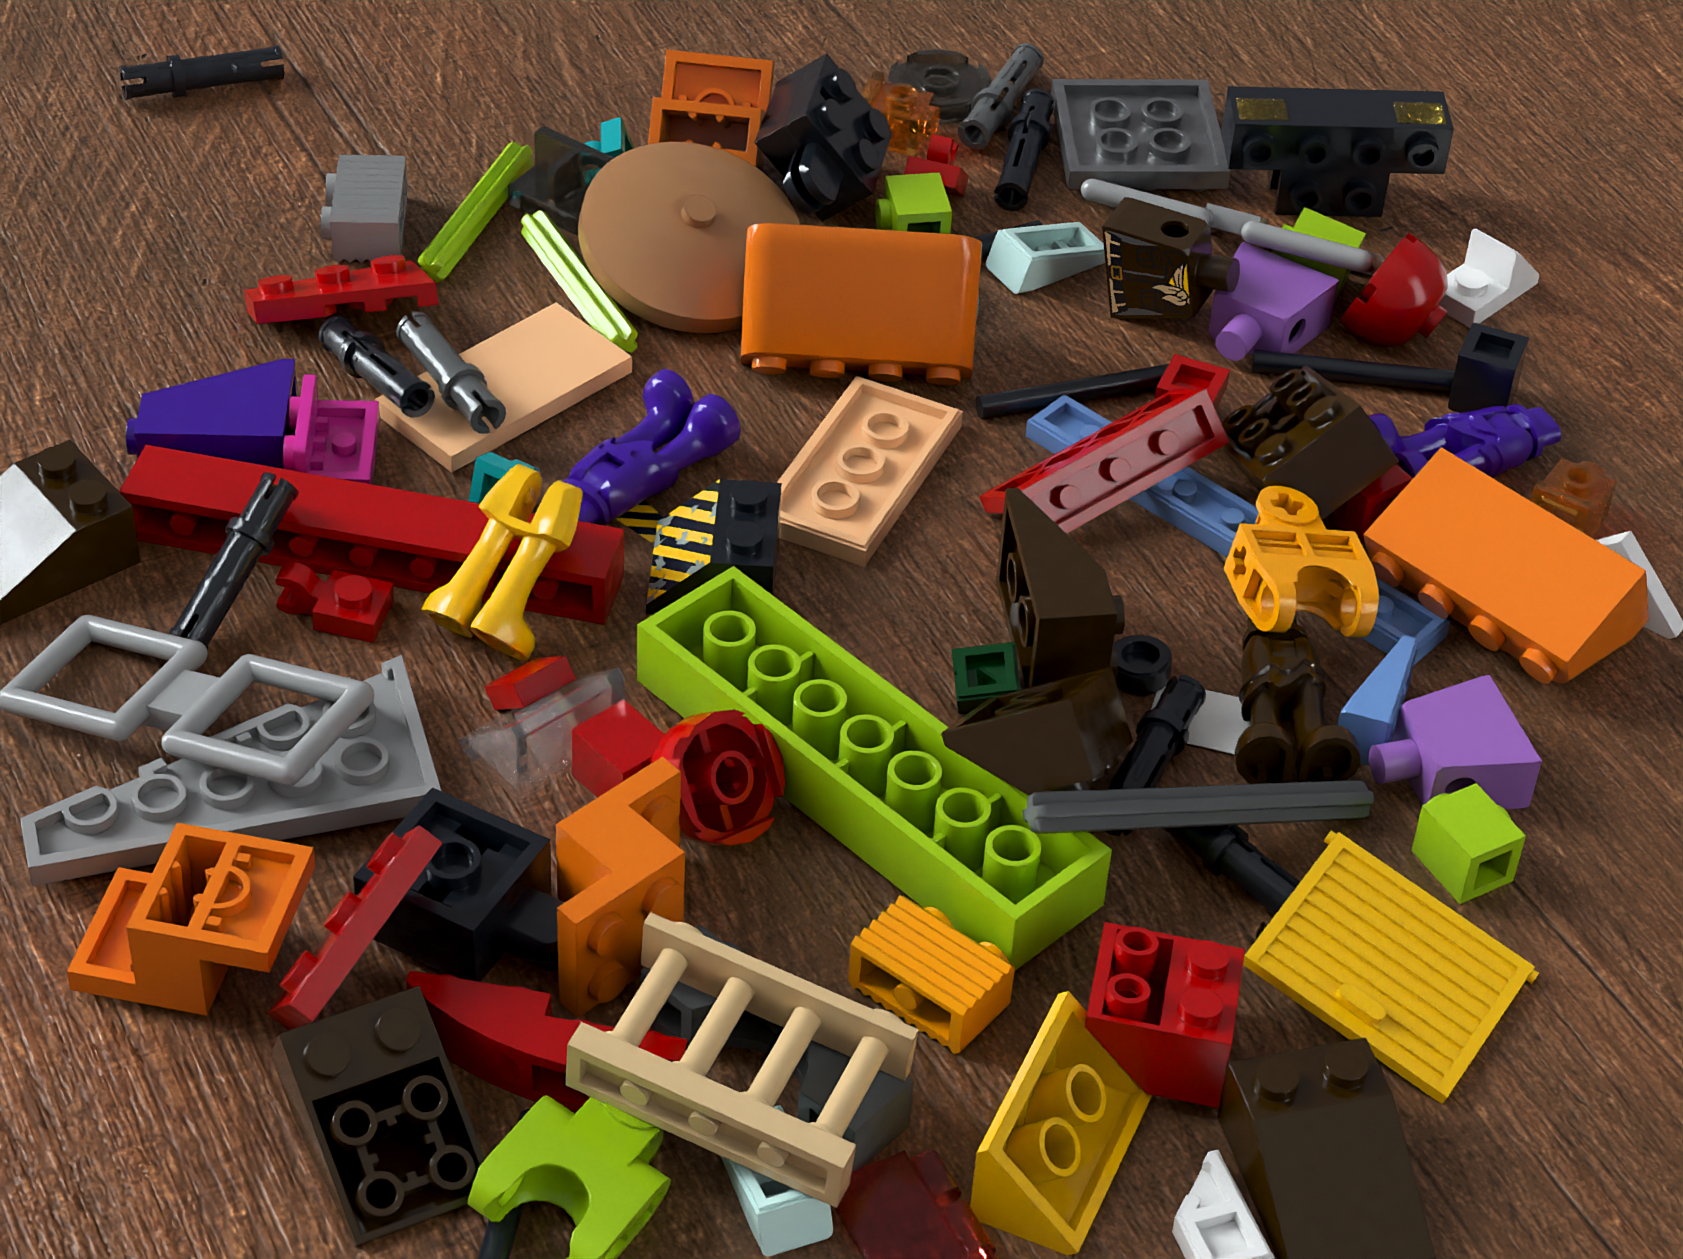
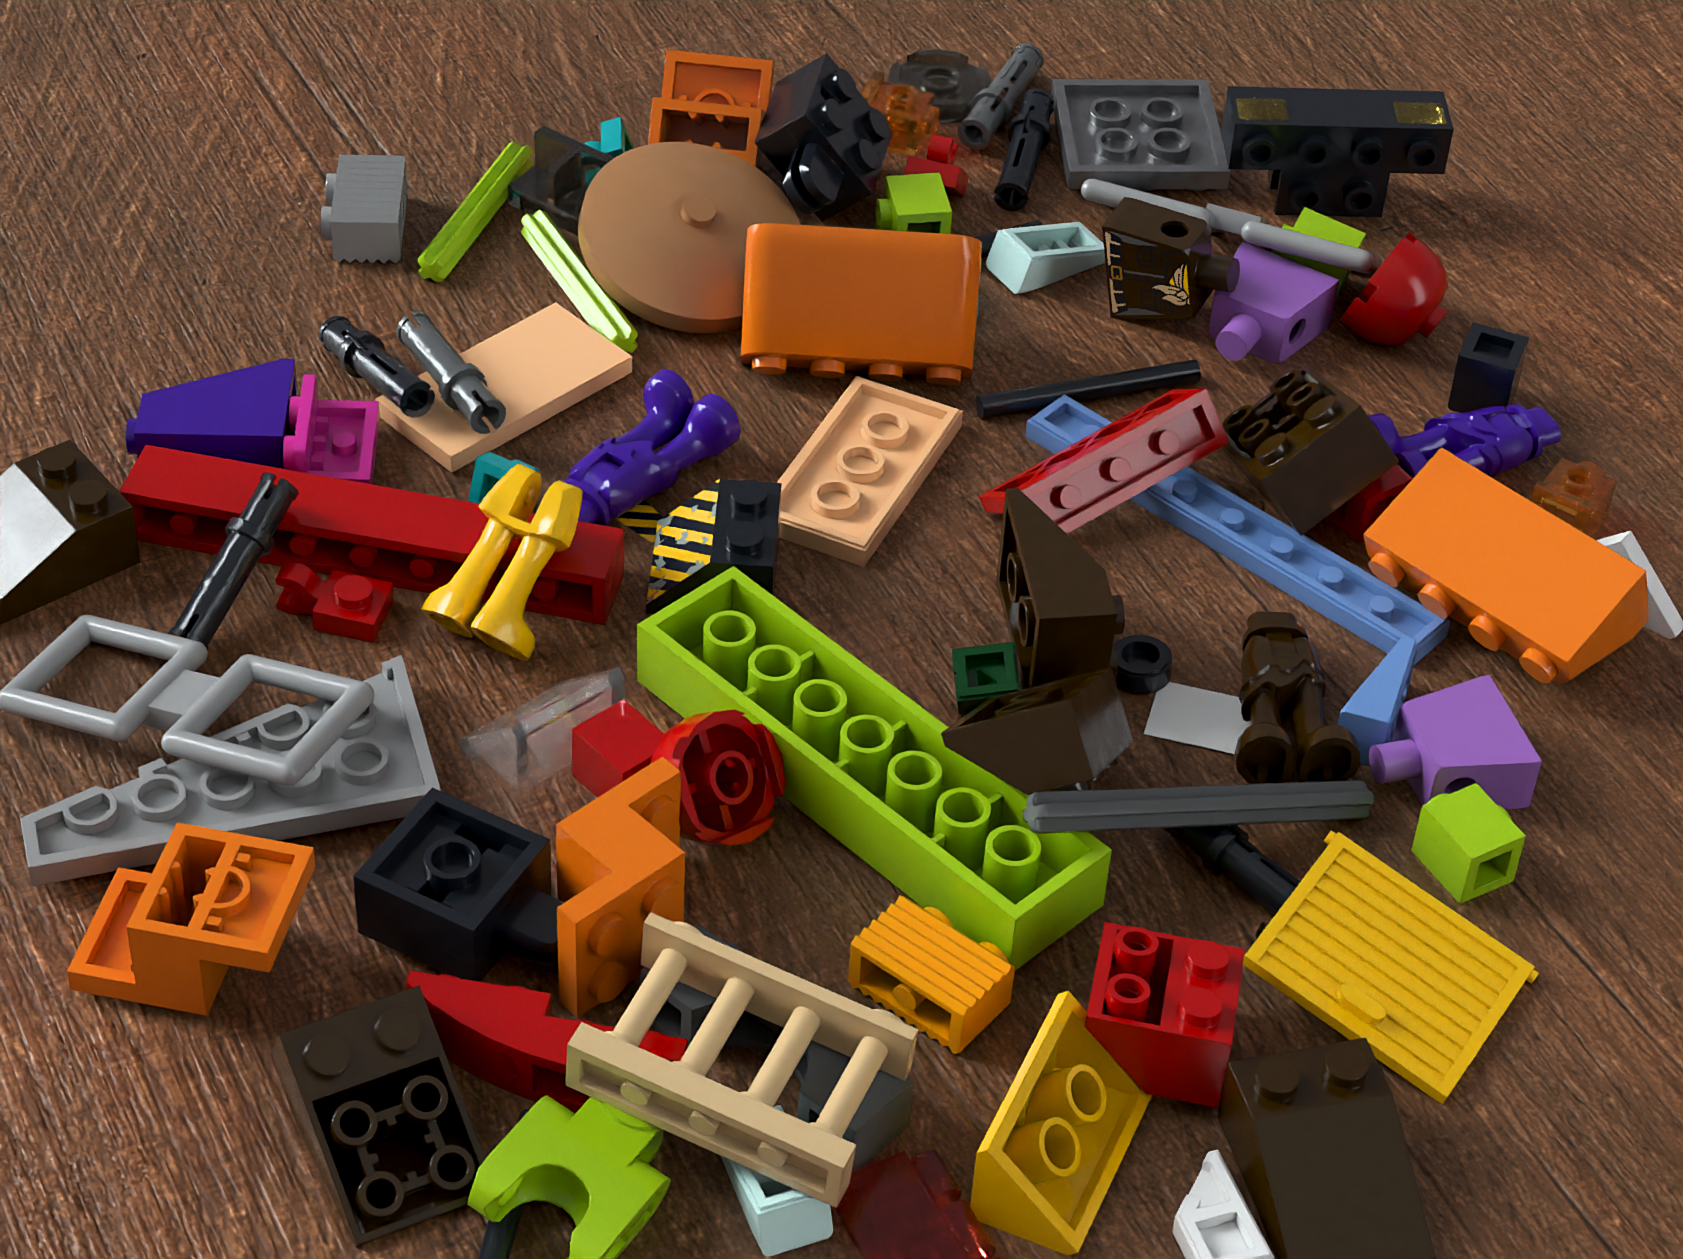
black pin [119,45,285,100] -> none
red wing [244,255,439,324] -> none
red wing [266,825,443,1030] -> none
red tile [484,656,576,710] -> none
black pin [1105,675,1206,836] -> none
red tile [1155,354,1230,410] -> none
light orange piece [1224,486,1379,638] -> none
black bar [1251,350,1455,393] -> none
white slope [1439,228,1540,328] -> none

